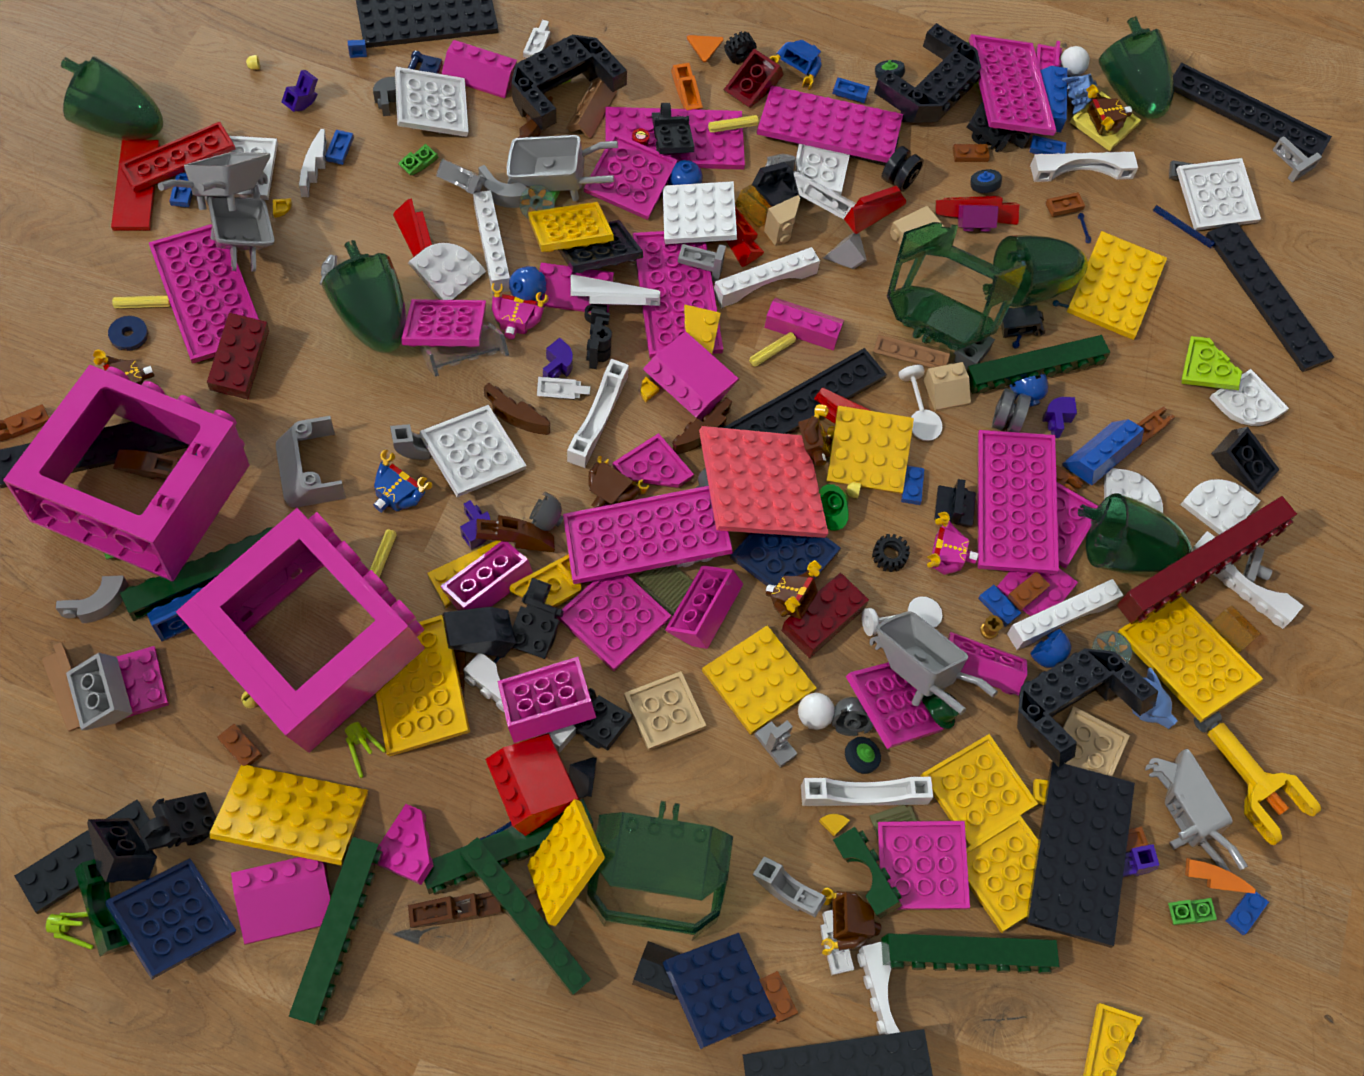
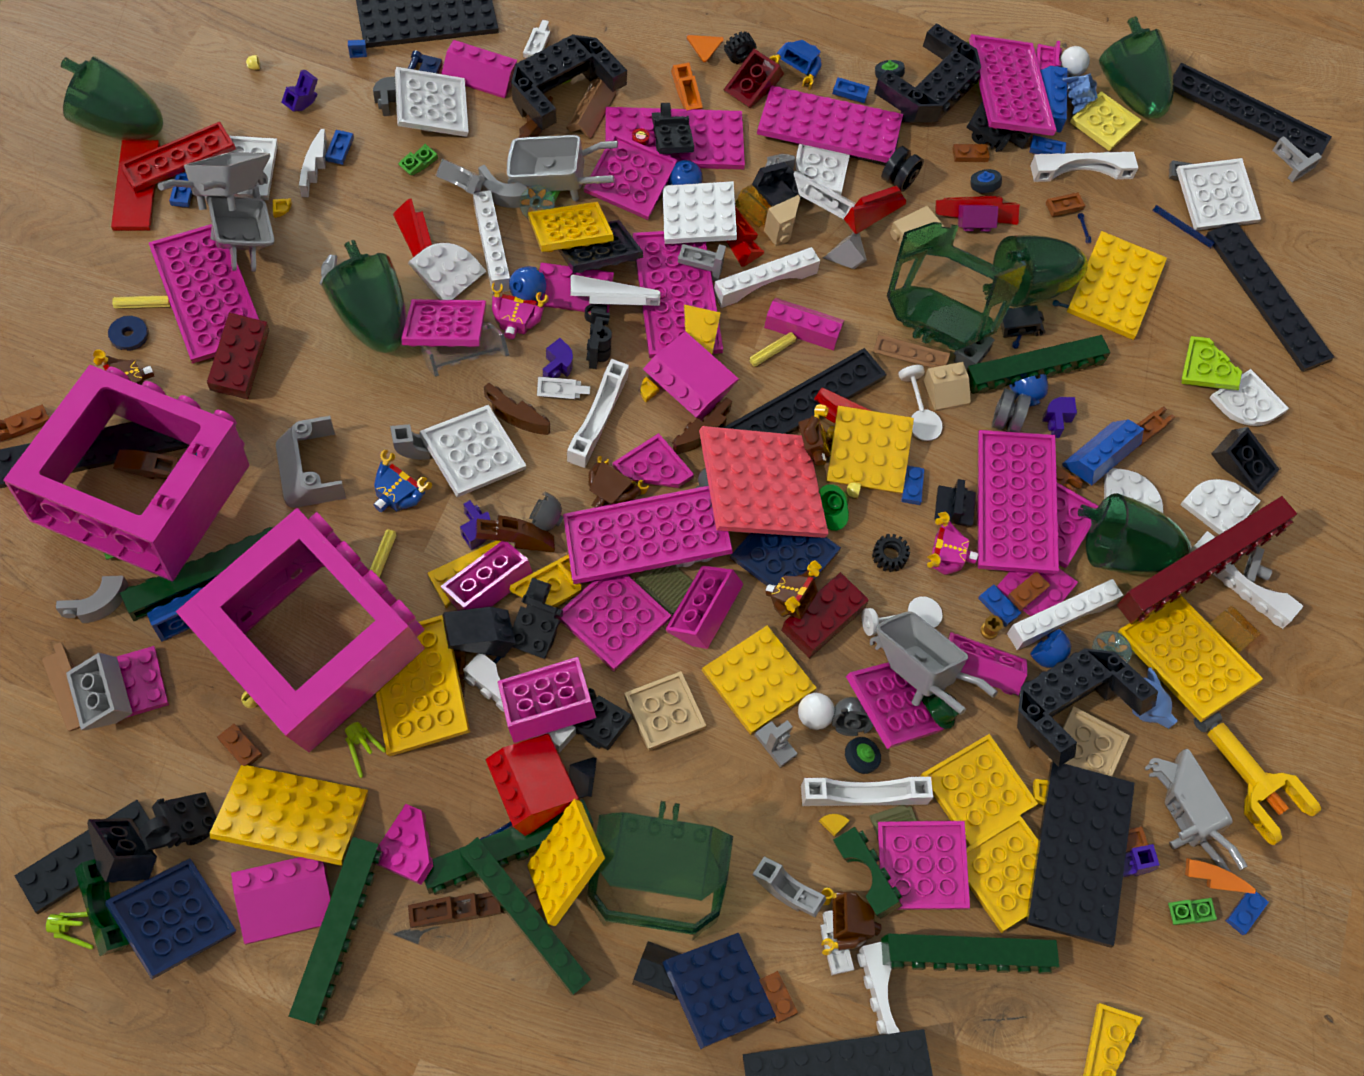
light yellow axle [708,115,759,133] -> none
reddish brown torso [1086,84,1132,135] -> none

